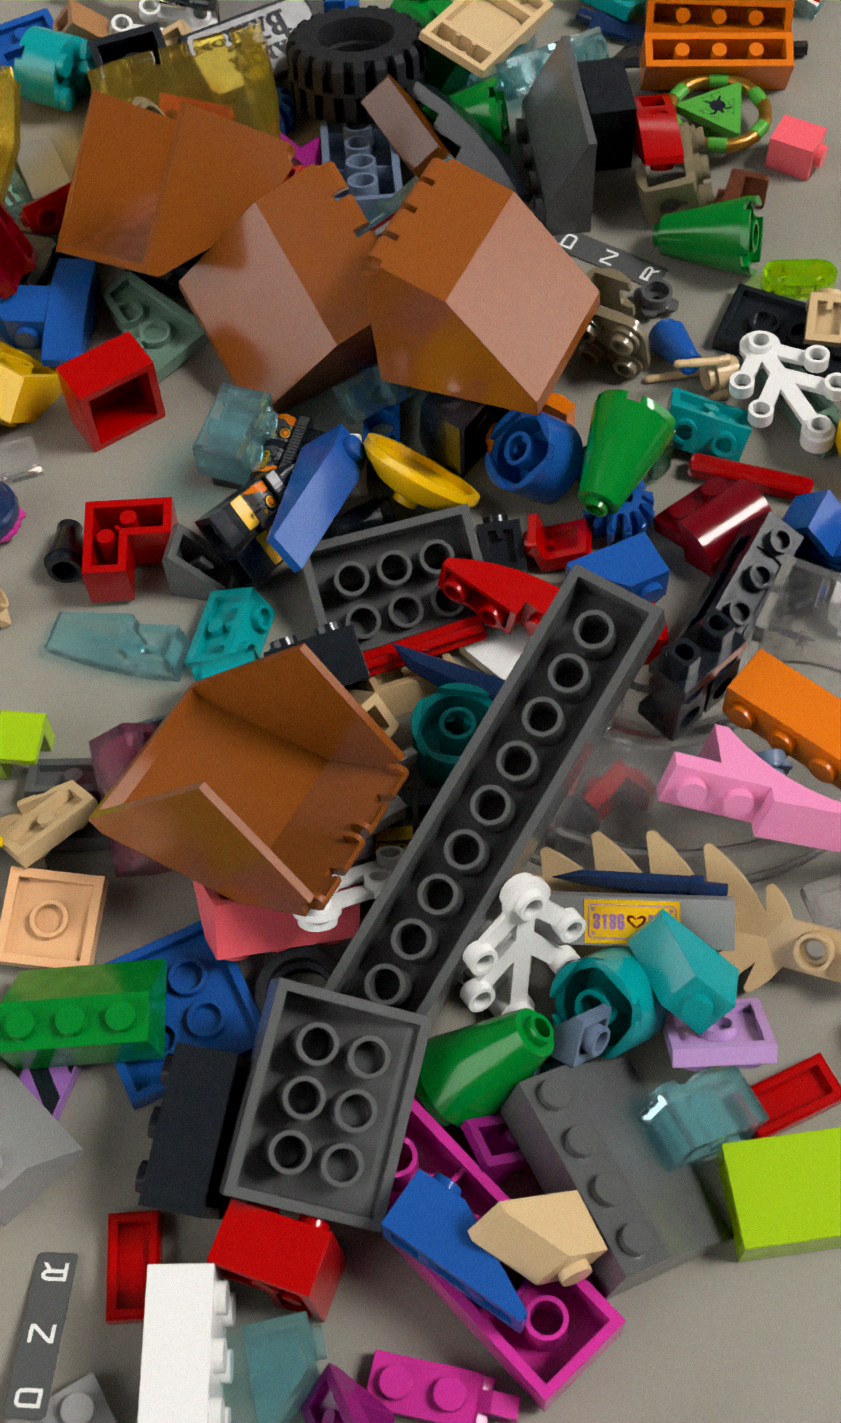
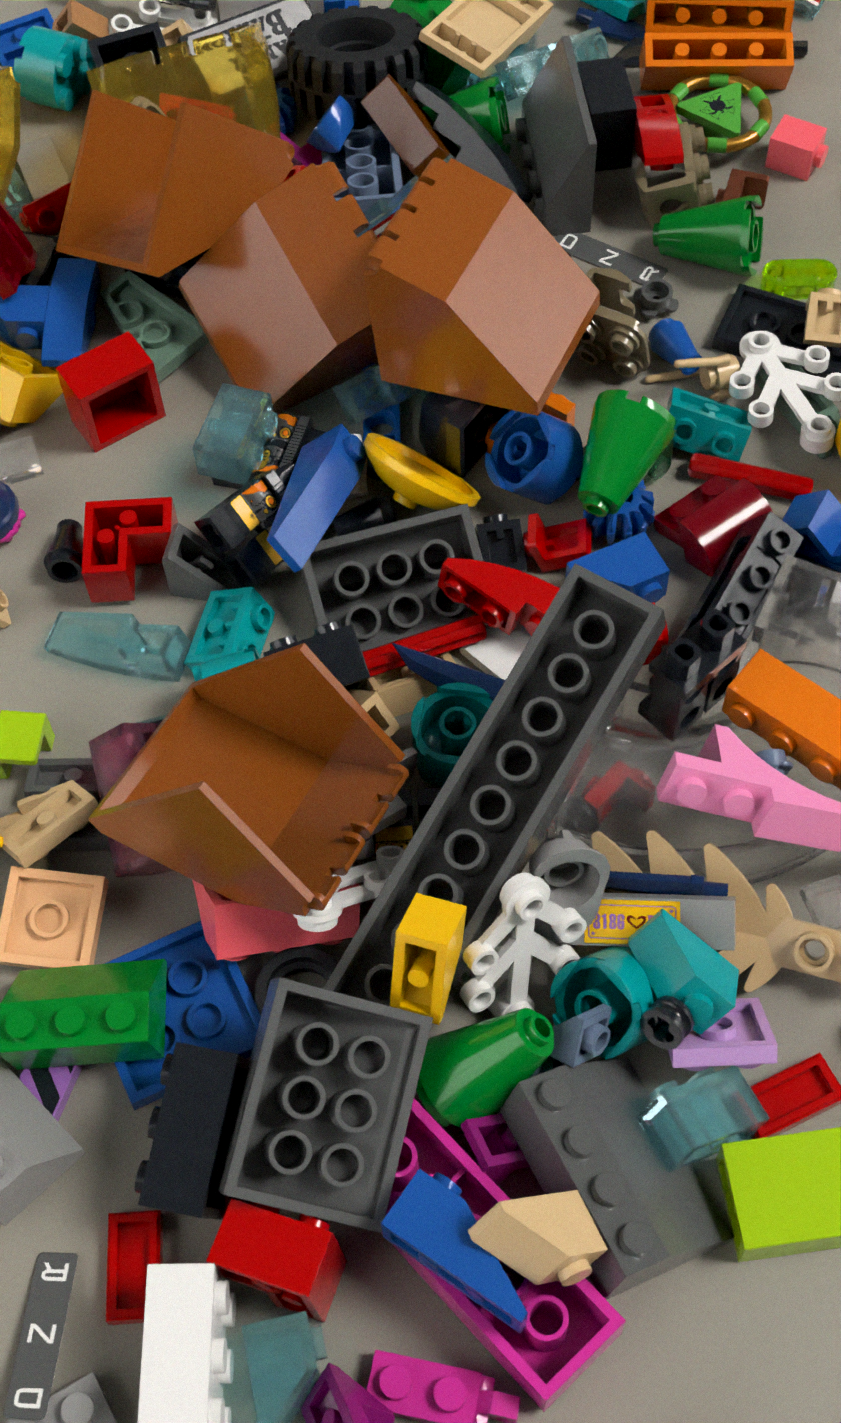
none -> blue piece [306,94,356,153]
none -> yellow slope [390,893,467,1025]
none -> light grey piece [528,829,611,943]
none -> black bush [640,996,694,1050]

